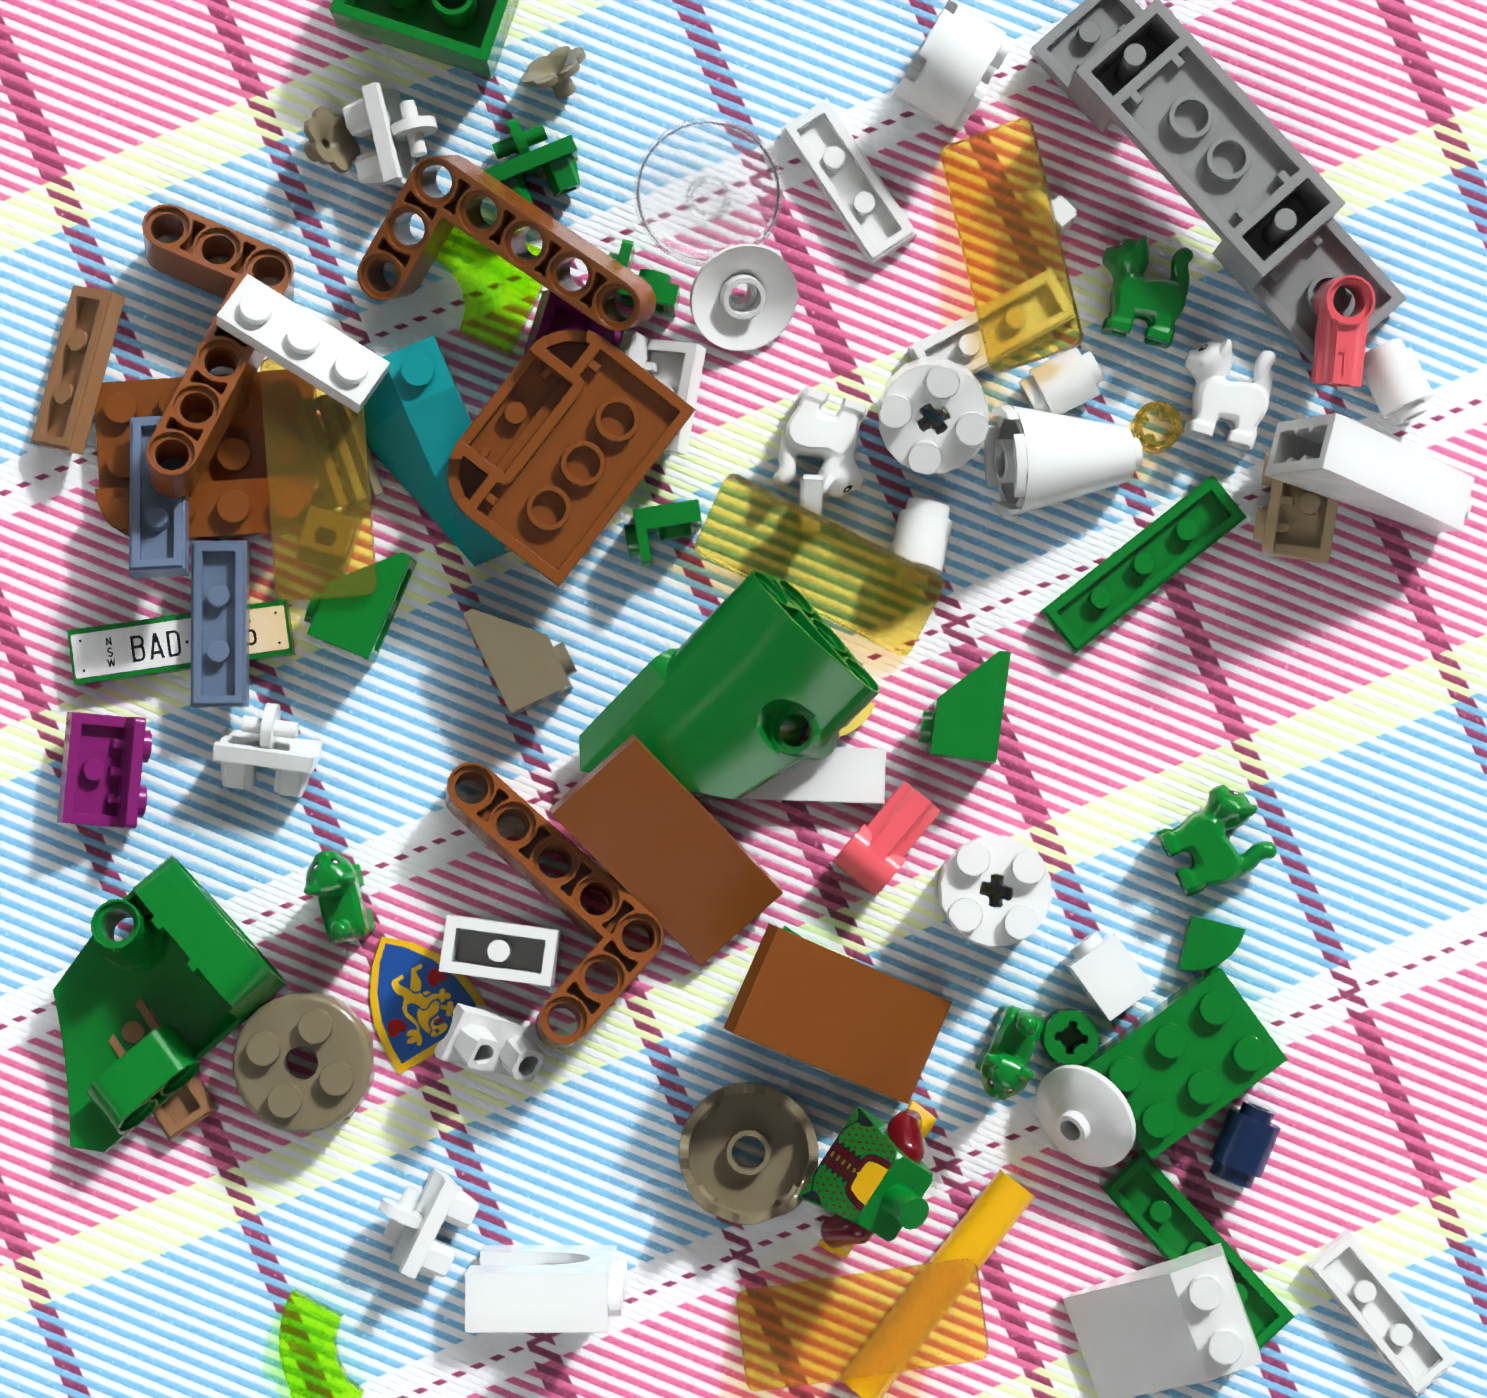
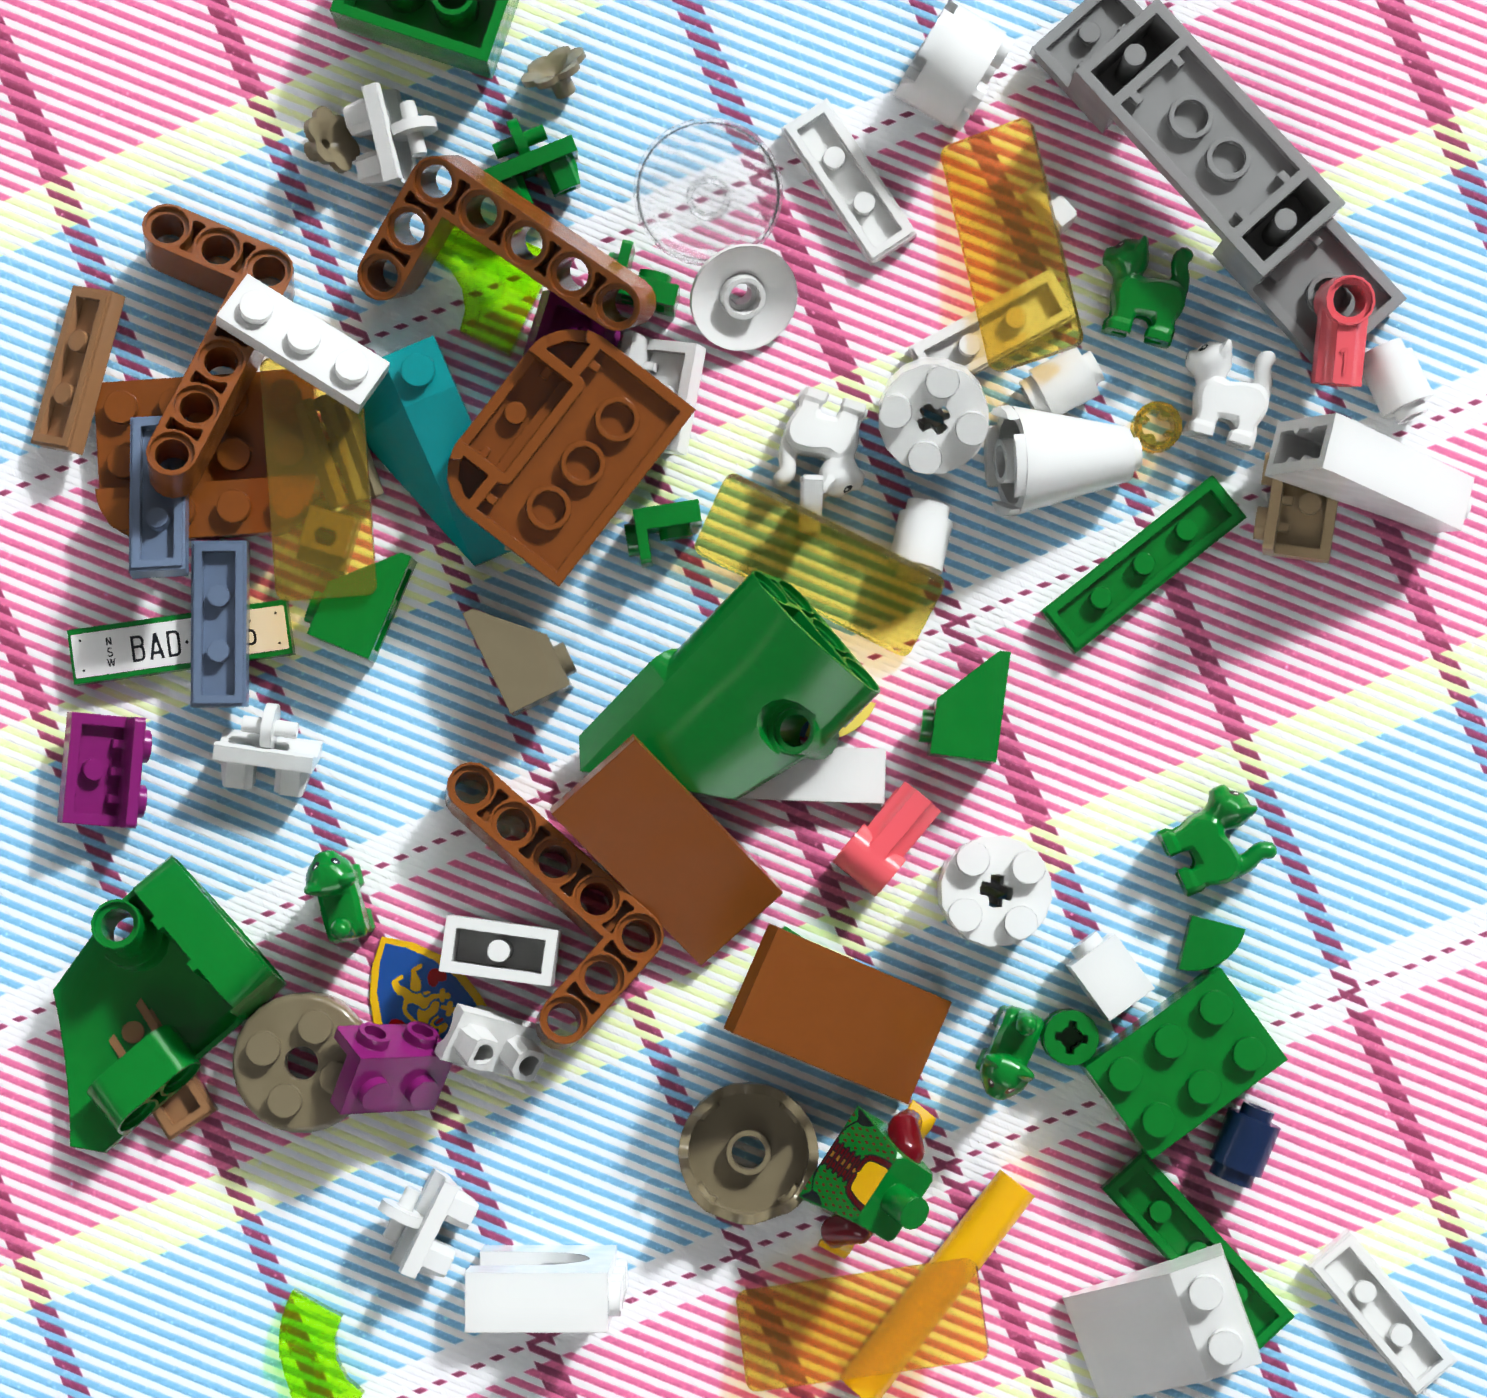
white dish [1036,1065,1136,1167] -> none
none -> magenta bracket [330,1021,452,1115]

